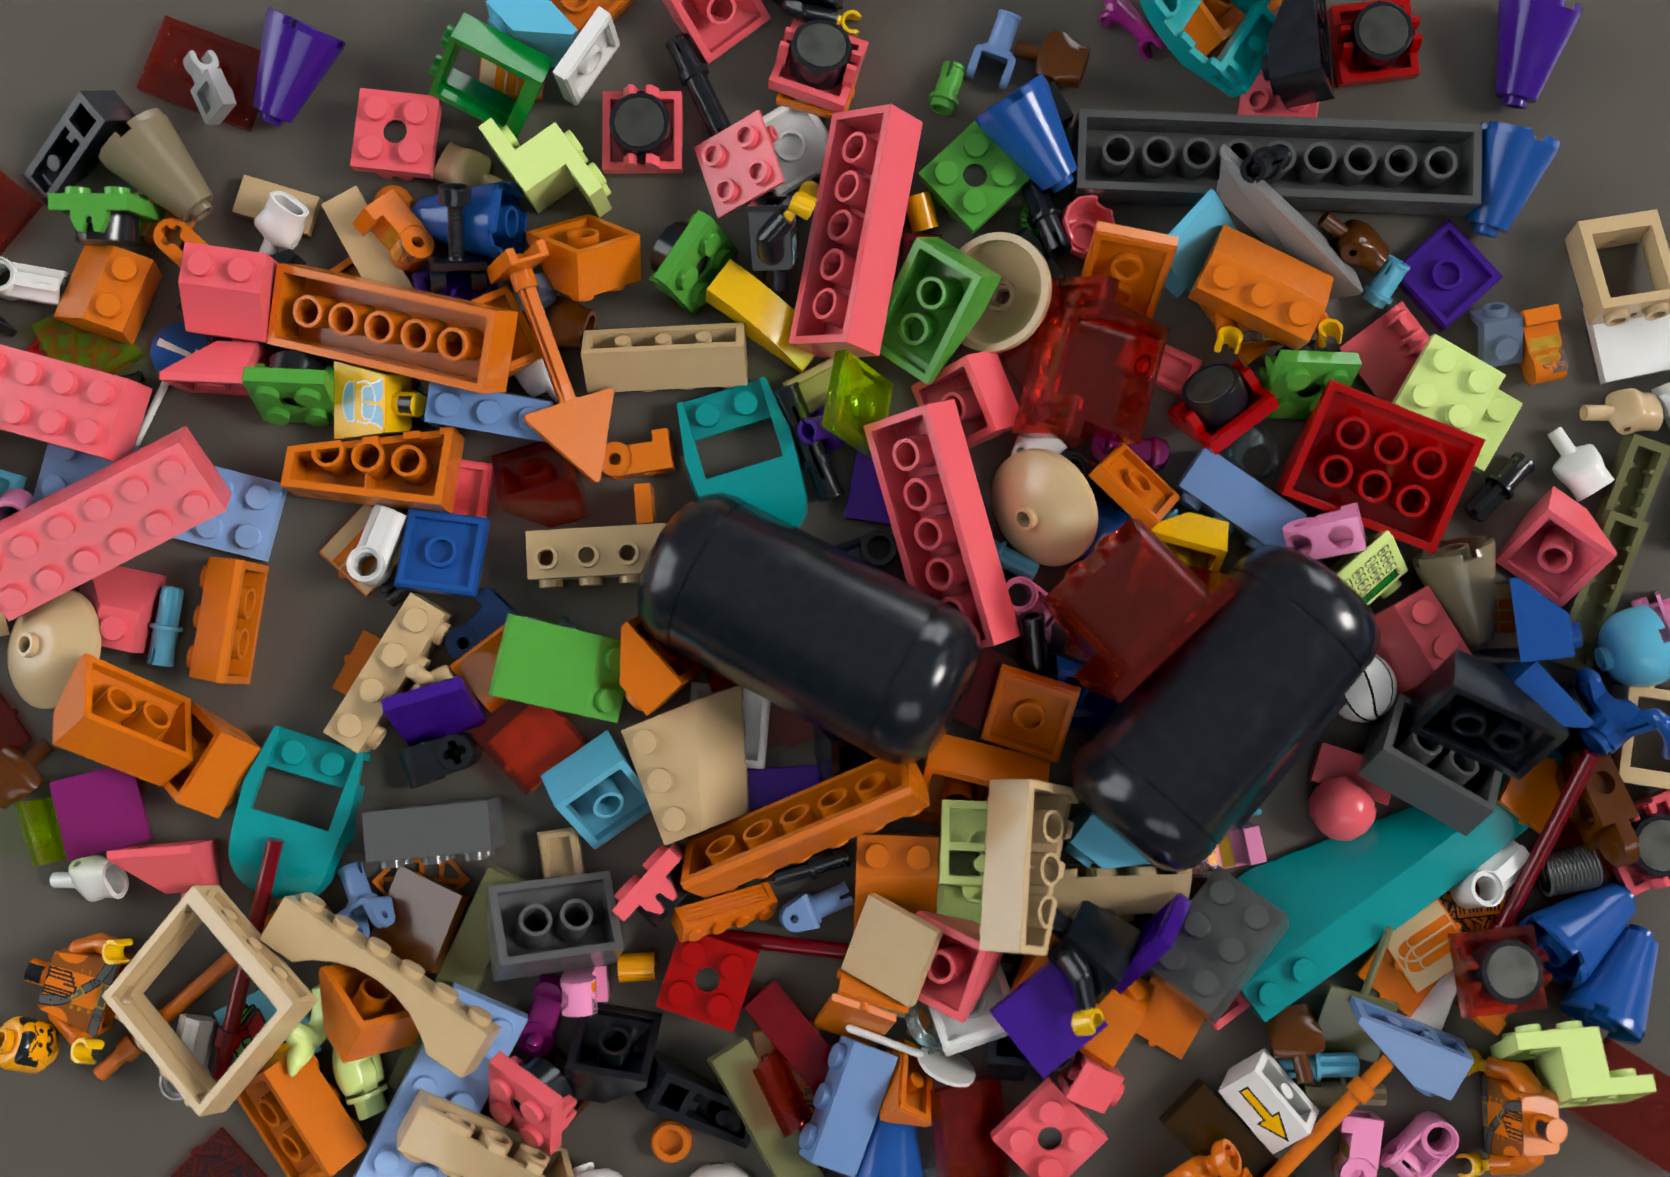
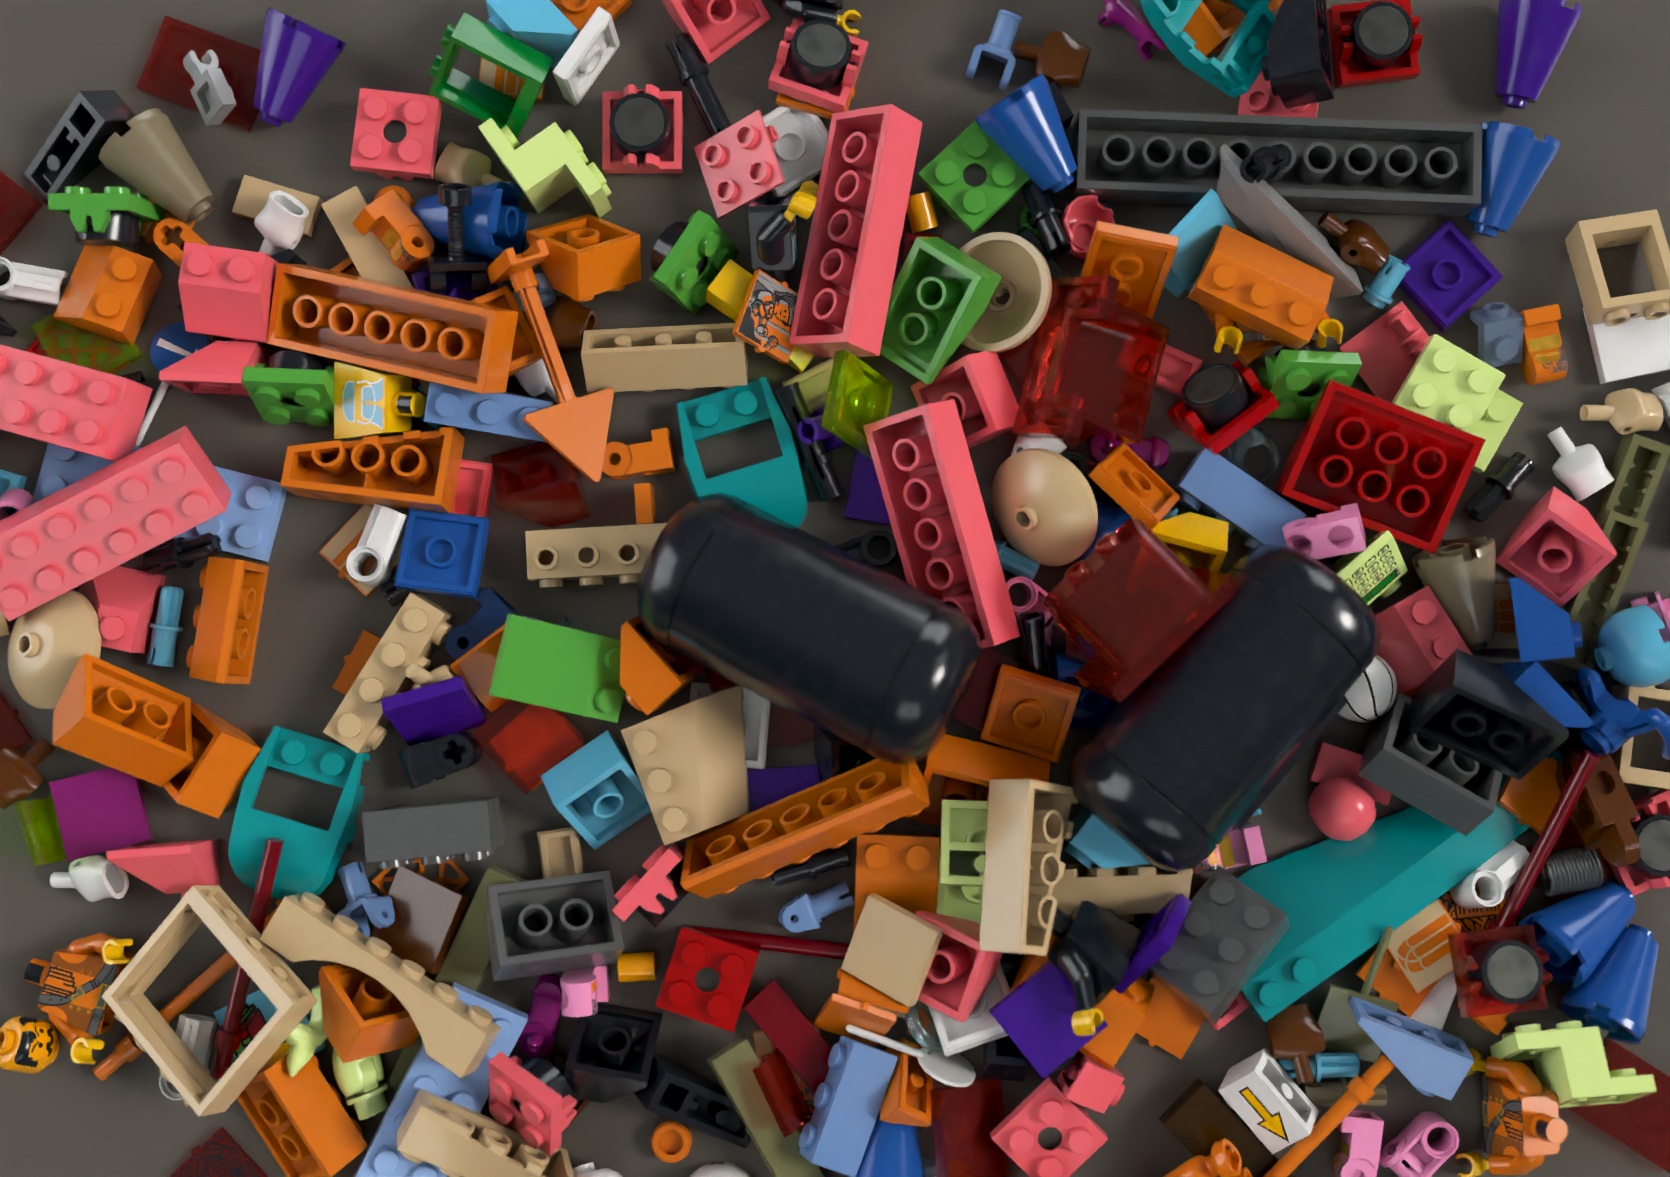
orange piece [671,881,778,943] -> none
bright green pin [928,61,967,116] -> none
none -> black axle [143,532,222,575]
none -> piece [732,270,798,365]

